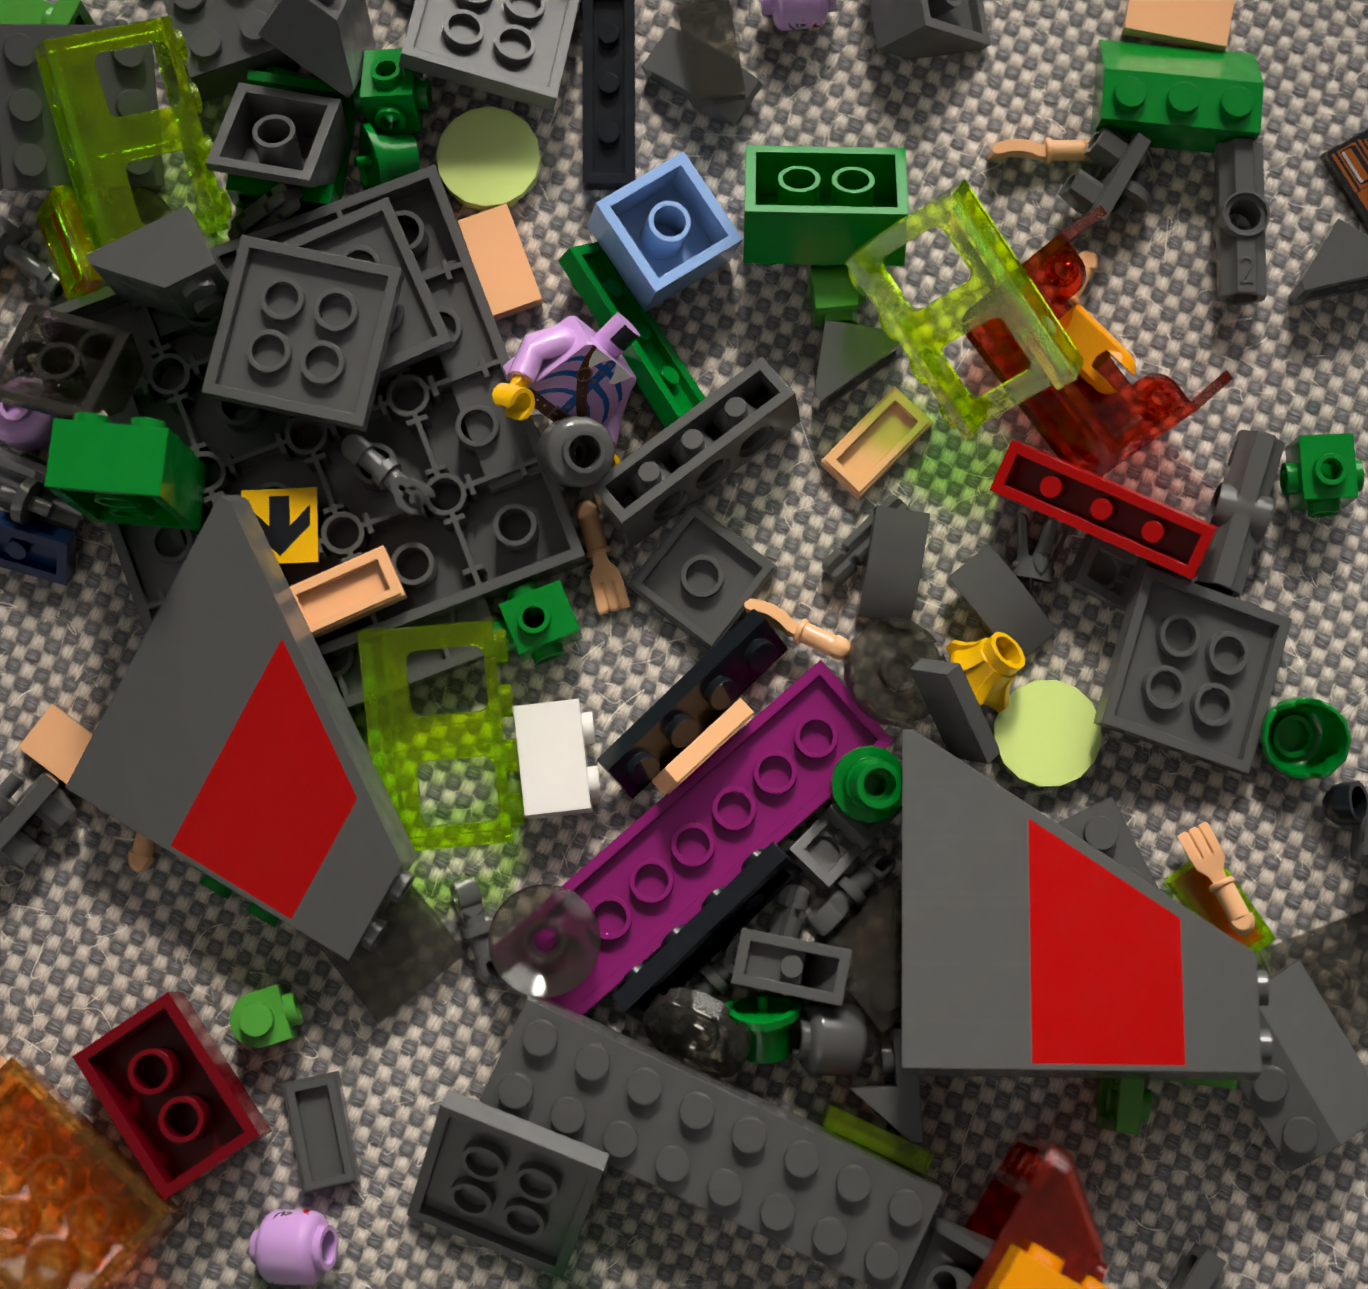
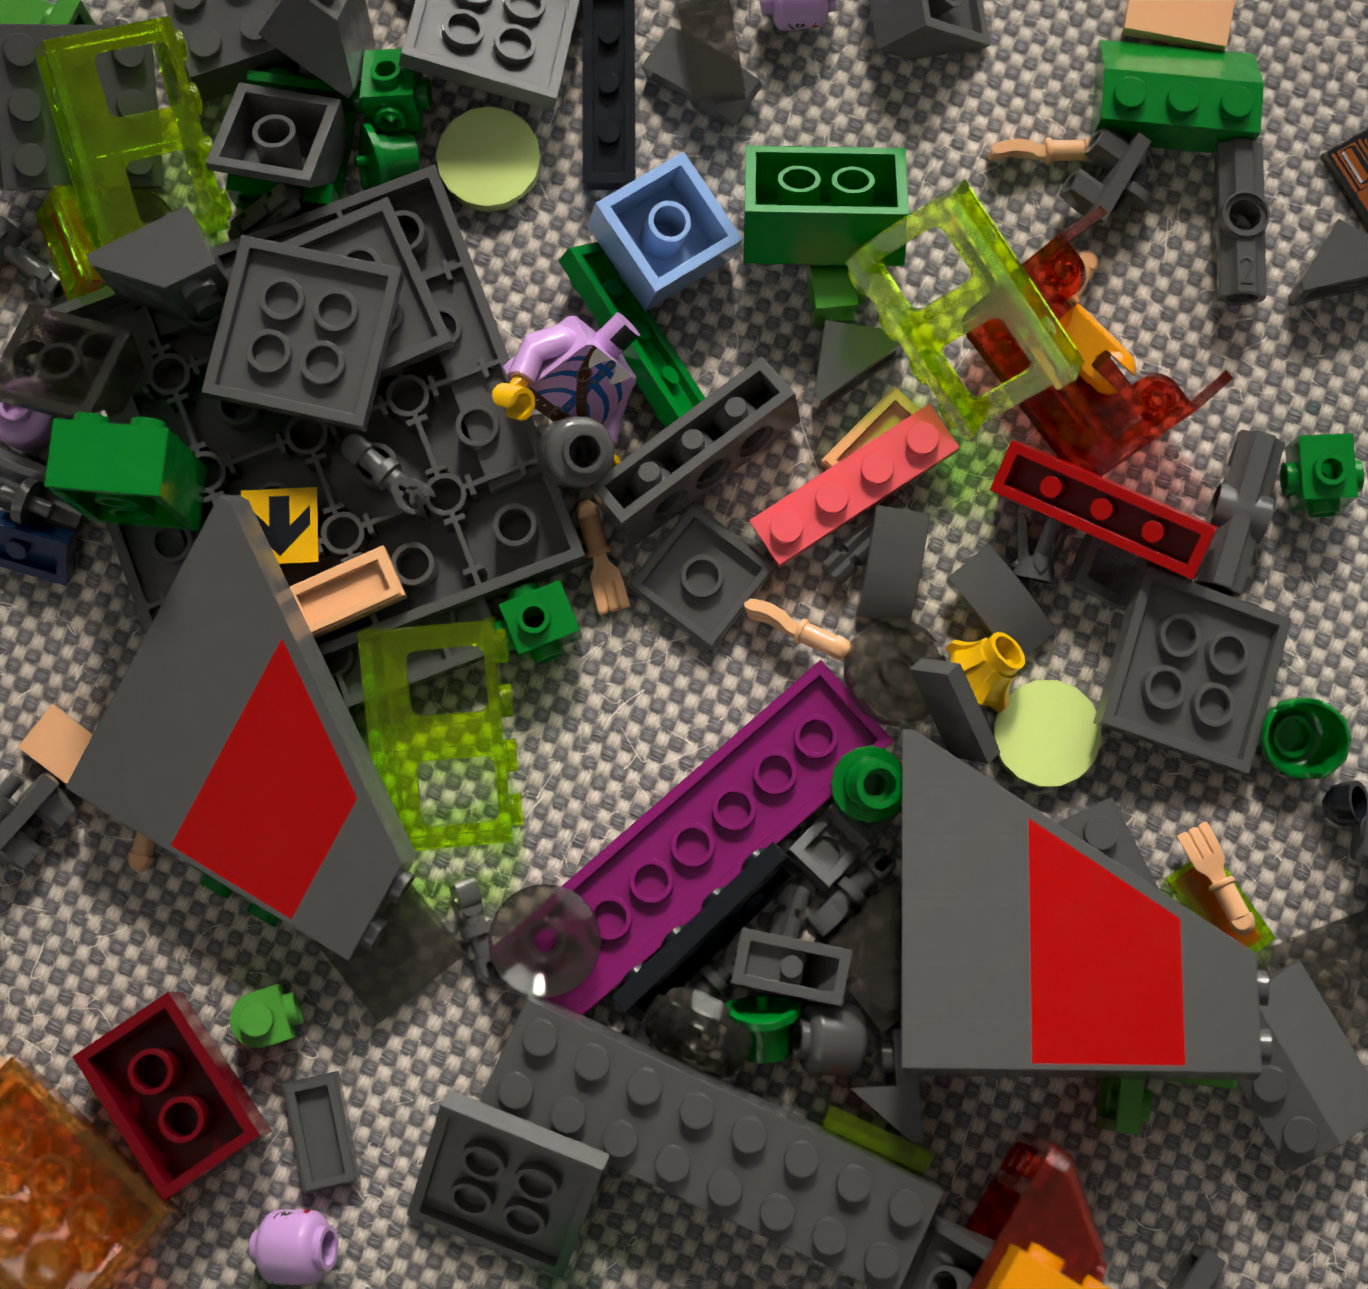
light nougat tile [458,203,543,321] -> none
white brick [513,699,602,820] -> none
black plate [596,609,788,799] -> none
light nougat tile [652,698,753,795] -> none
none -> coral plate [749,403,960,568]

